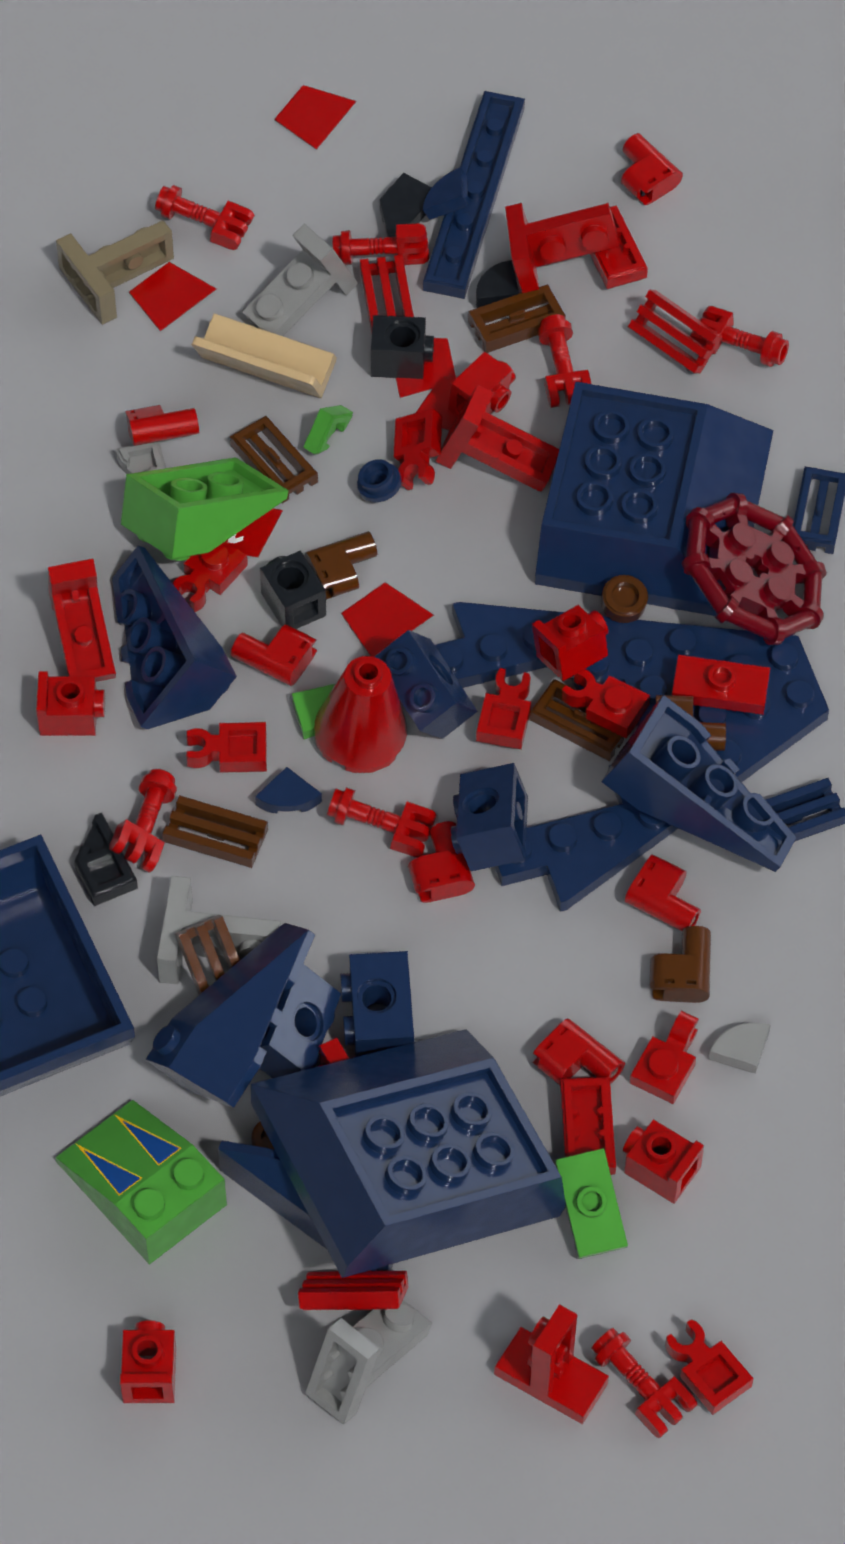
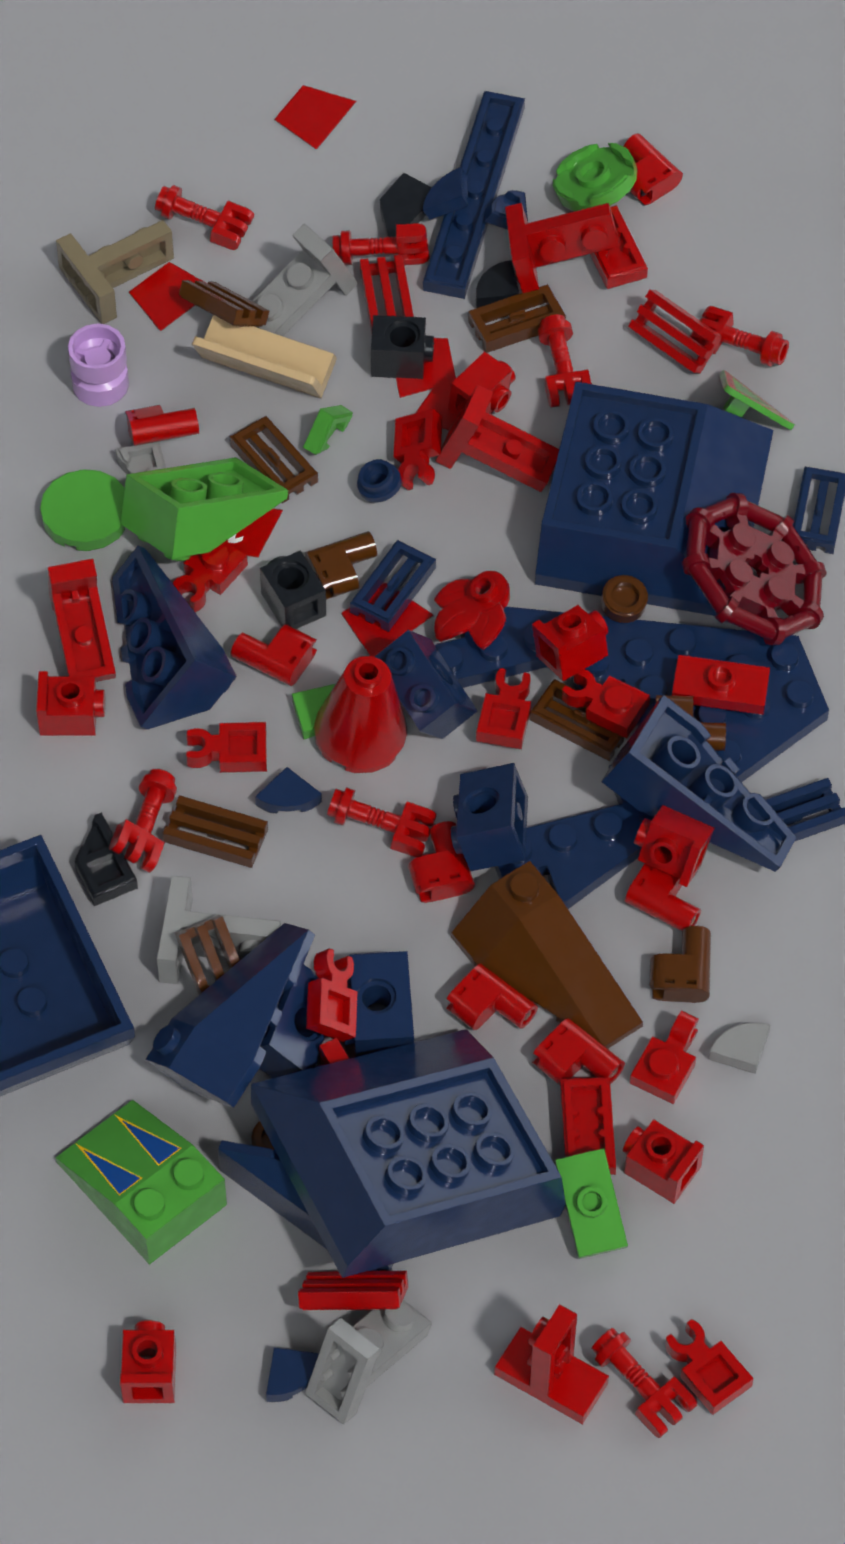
none -> bright green tile [40,469,125,551]
none -> lavender wheel [68,323,129,407]
none -> reddish brown tile [179,280,269,326]
none -> dark blue tile [266,1348,319,1402]
none -> red plate [306,948,358,1042]
none -> dark blue tile [350,540,436,632]
none -> red plate [434,571,510,650]
none -> red piece [446,964,538,1030]
none -> reddish brown wedge [451,861,643,1048]
none -> dark blue tile [484,190,528,230]
none -> bright green tile [553,143,637,211]
none -> red brick [634,805,715,887]
none -> bright green piece [719,370,795,430]

